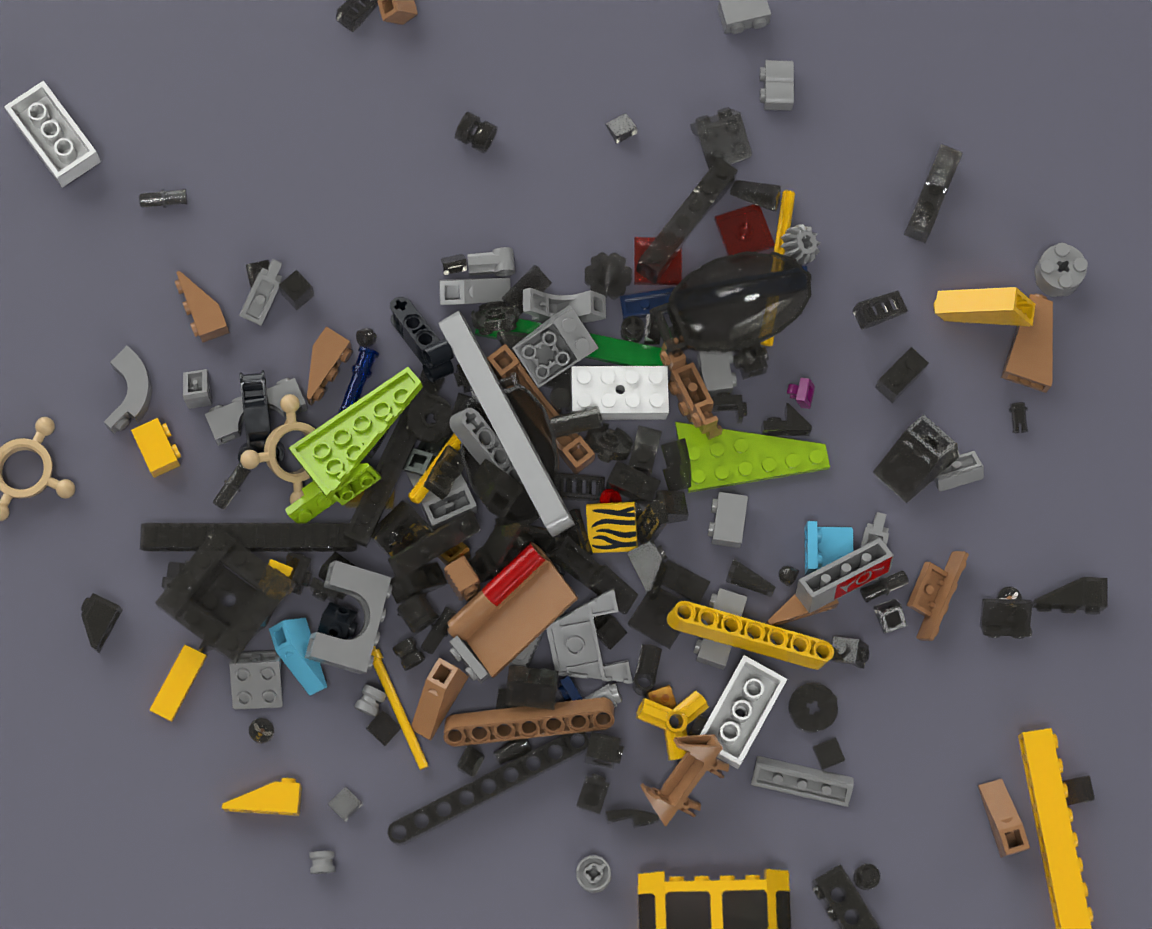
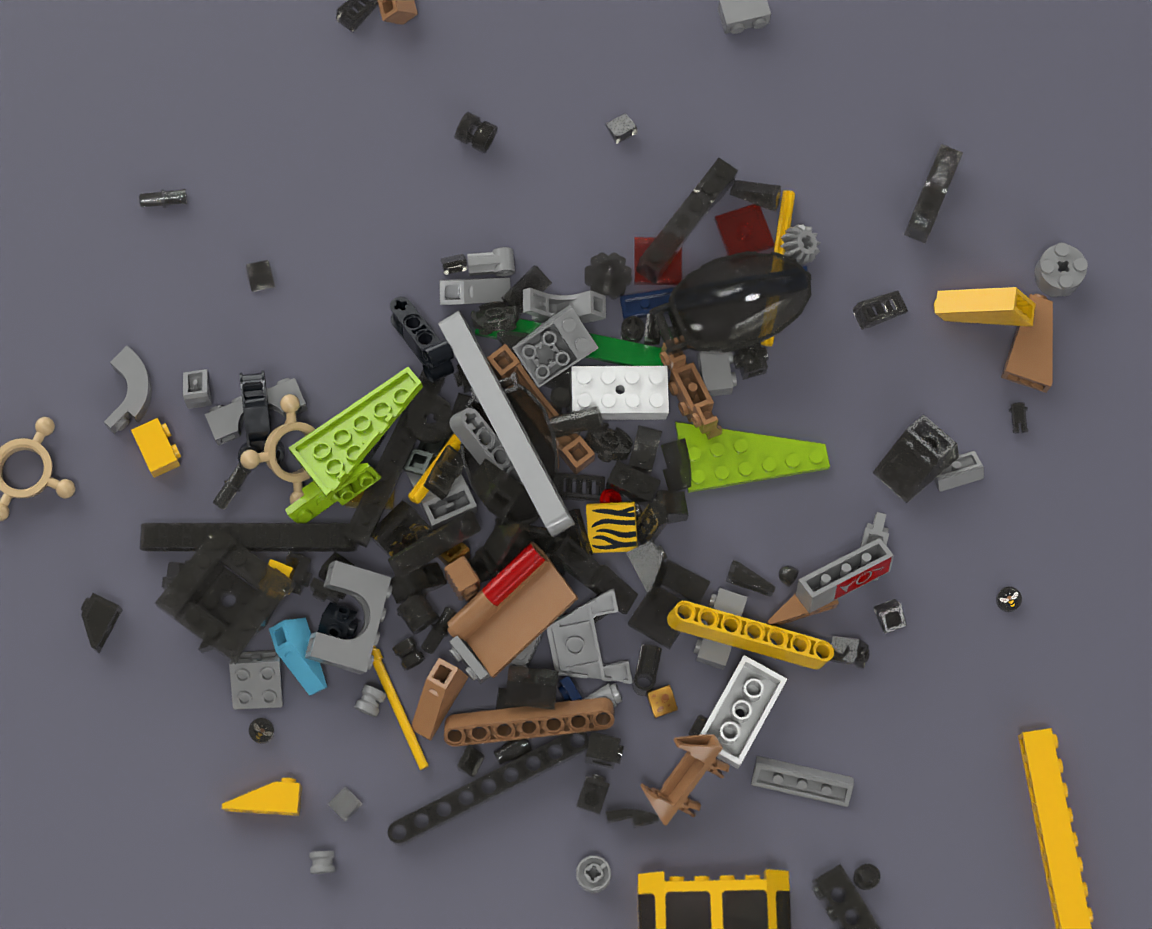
white brick [4,80,101,188] -> none
yellow tile [149,644,207,722] -> none
medium nougat slope [175,271,229,343] -> none
light grey hinge [239,259,282,326] -> none
clear smoke brick [279,270,315,310] -> none
medium nougat slope [307,327,352,406] -> none
clear blue pin [338,346,379,414] -> none
clear smoke hinge [356,328,377,348] -> none
clear smoke slope [366,710,401,746] -> none
clear smoke slope [595,614,627,650] -> none
yellow piece [636,691,709,761] -> none
clear smoke bracket [690,107,752,171] -> none
light grey brick [708,492,748,548] -> none
clear smoke bracket [712,392,747,424] -> none
light grey brick [760,60,794,110] -> none
clear smoke slope [761,403,812,436] -> none
magenta tile [787,378,815,409] -> none
clear smoke plate [788,683,838,733] -> none
medium azure bracket [804,521,853,575] -> none
clear smoke tile [812,738,845,770] -> none
clear smoke axle [860,571,909,603] -> none
clear smoke brick [875,347,929,403] -> none
medium nougat bracket [907,551,969,641] -> none
medium nougat slope [978,779,1030,858] -> none
clear smoke bracket [980,598,1033,639] -> none
clear smoke slope [1030,577,1108,615] -> none
clear smoke slope [1062,775,1095,806] -> none

